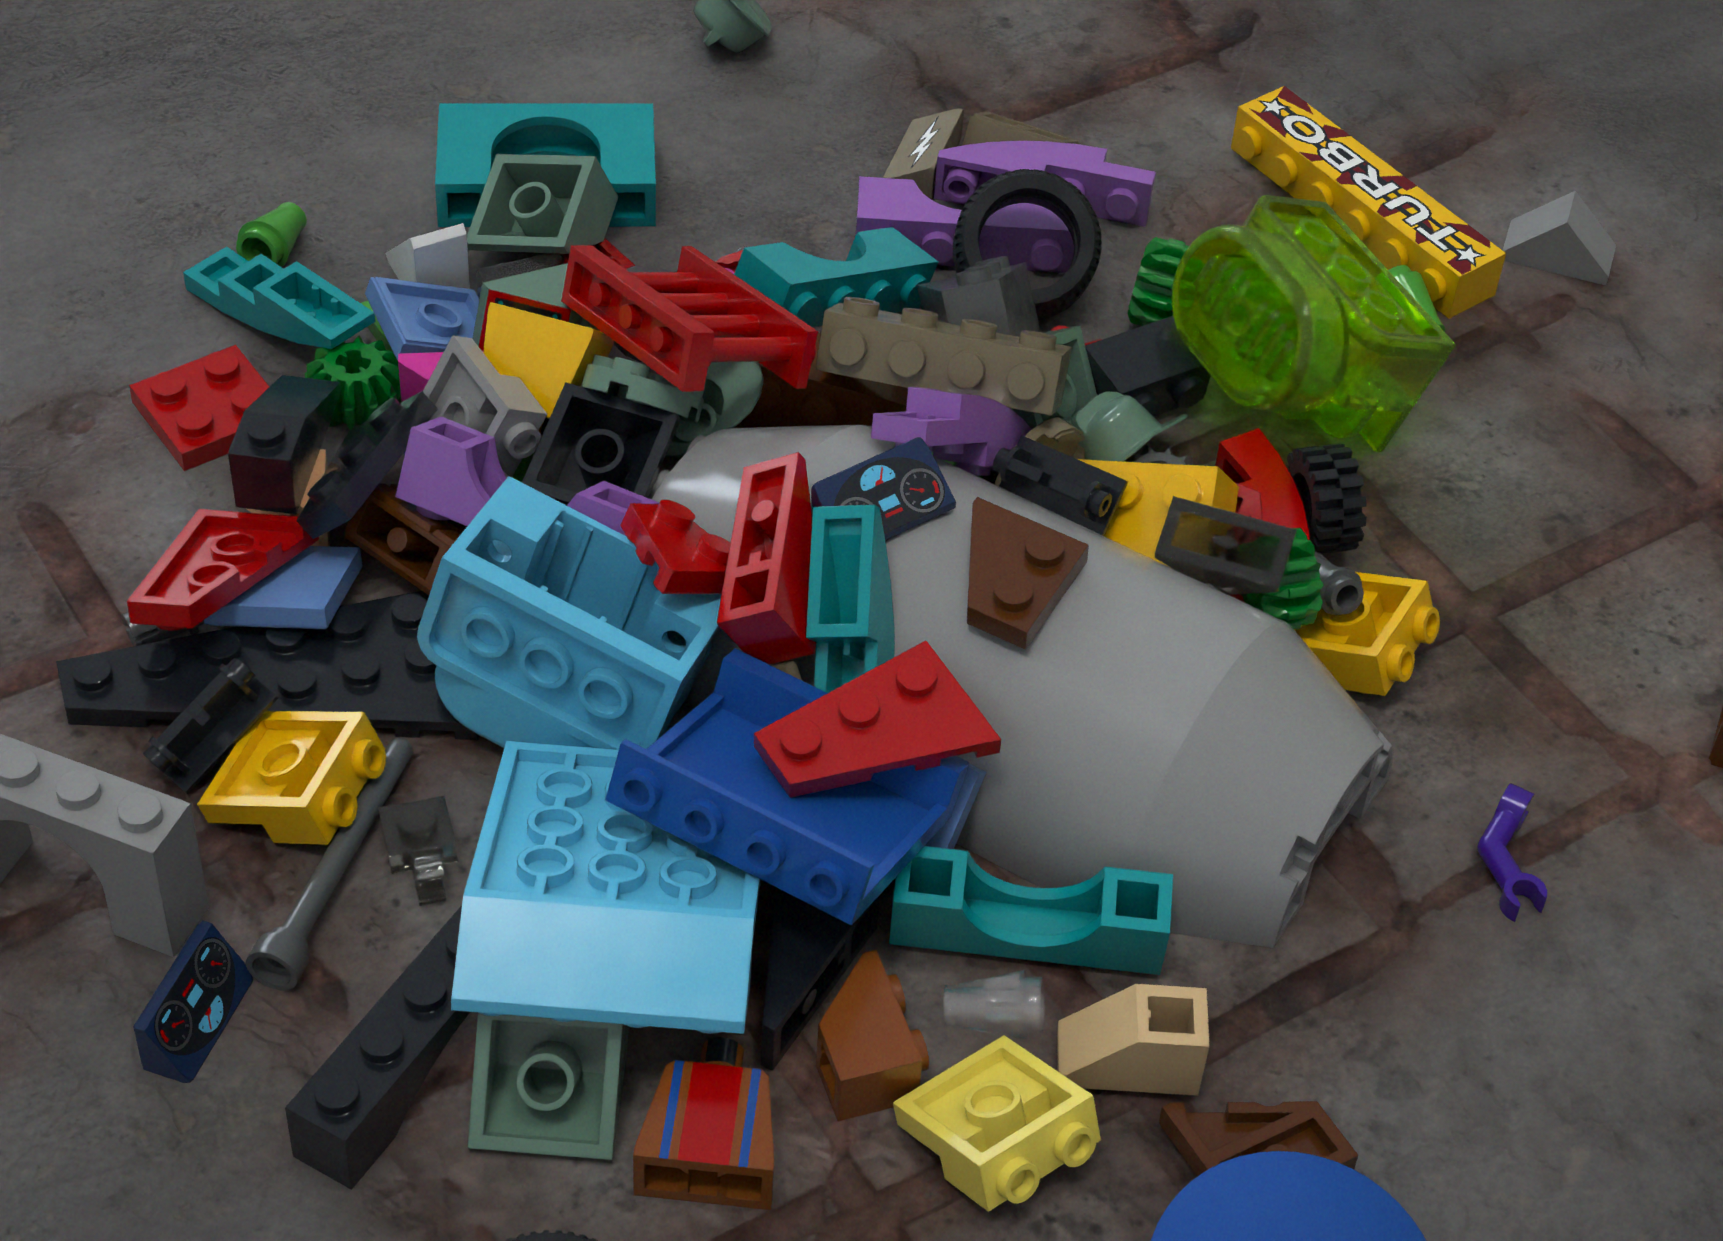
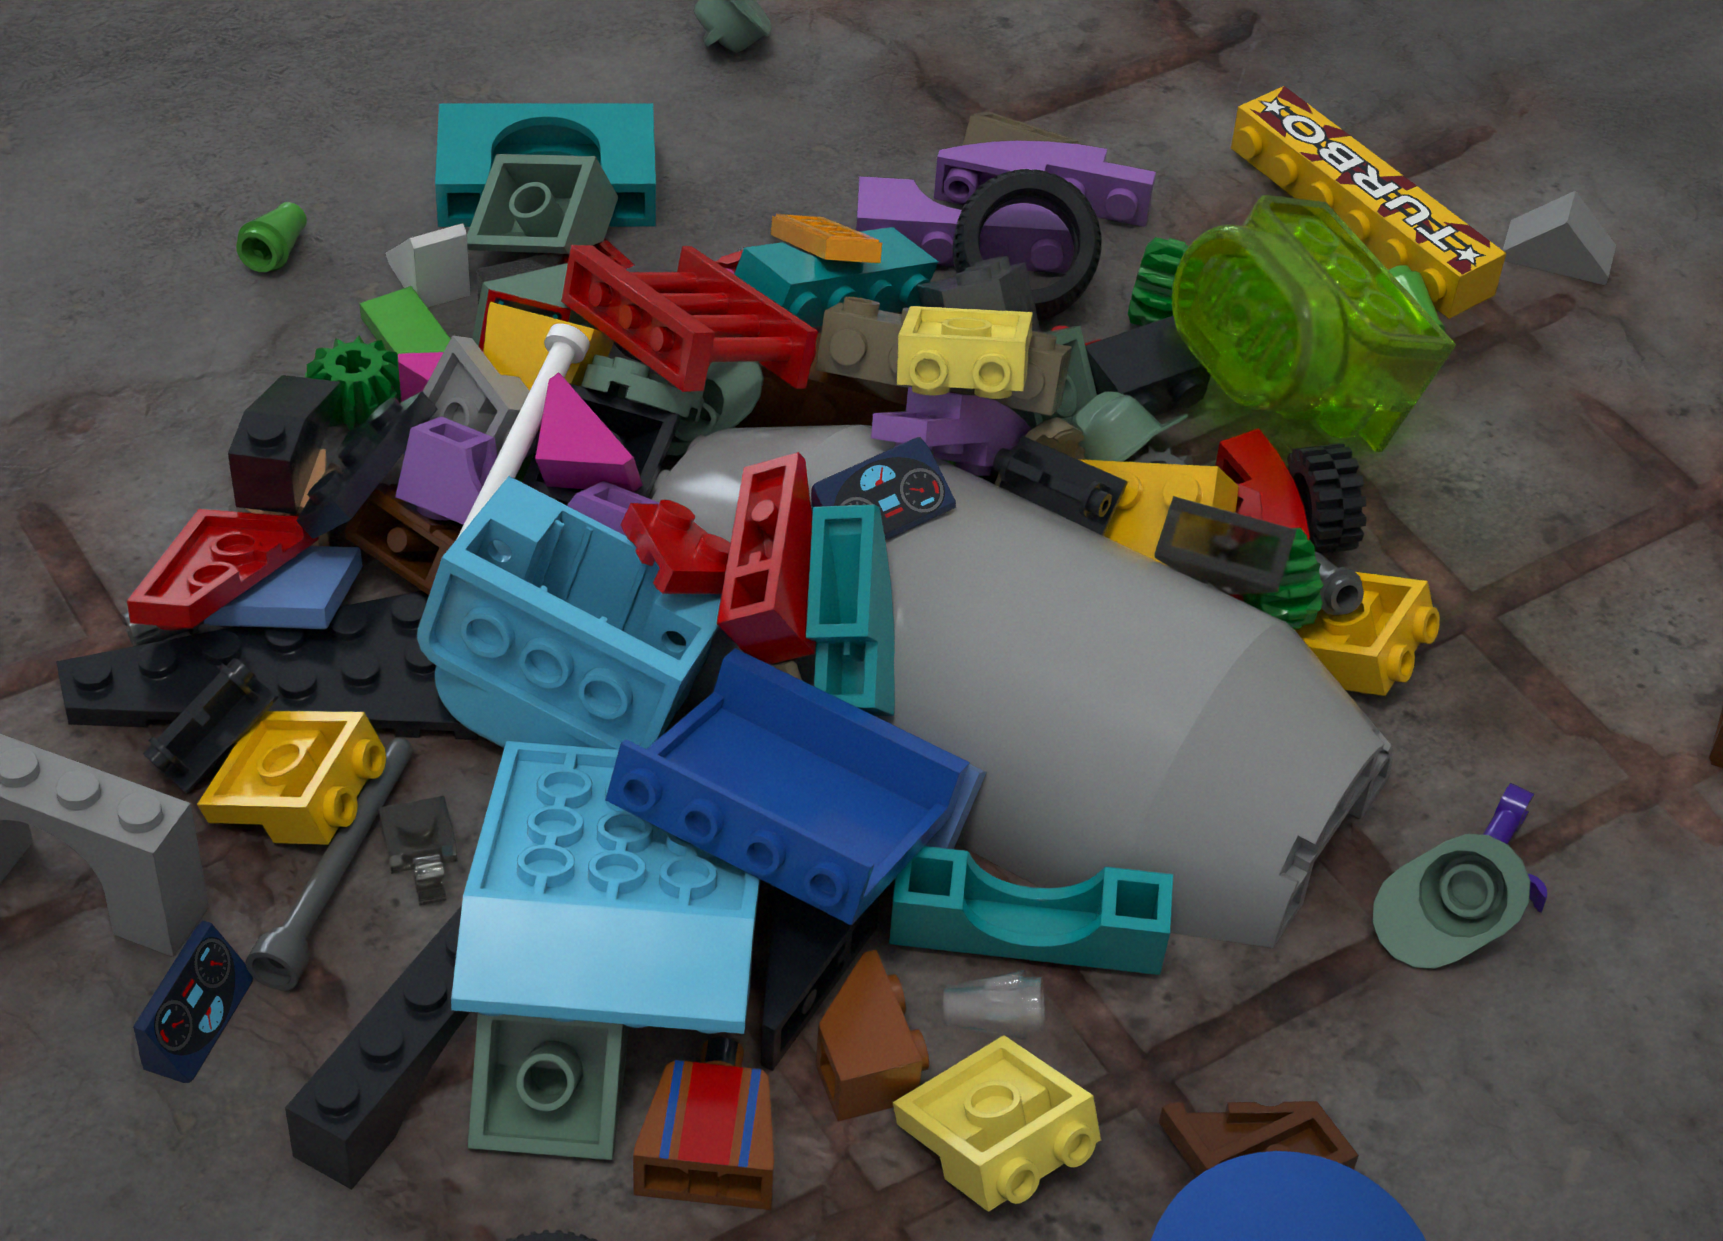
red plate [129,345,269,471] -> none
teal slope [183,246,376,349] -> none
medium blue tile [365,277,479,360] -> none
red wing [754,640,1001,798] -> none
dark tan slope [883,108,964,199] -> none
reddish brown wing [967,497,1089,650] -> none
tan slope [1057,984,1209,1096] -> none
none -> white bar [456,324,590,540]
none -> dark pink slope [535,372,643,492]
none -> light orange tile [771,214,882,263]
none -> light yellow plate [897,306,1033,399]
none -> sand green piece [1373,833,1530,968]

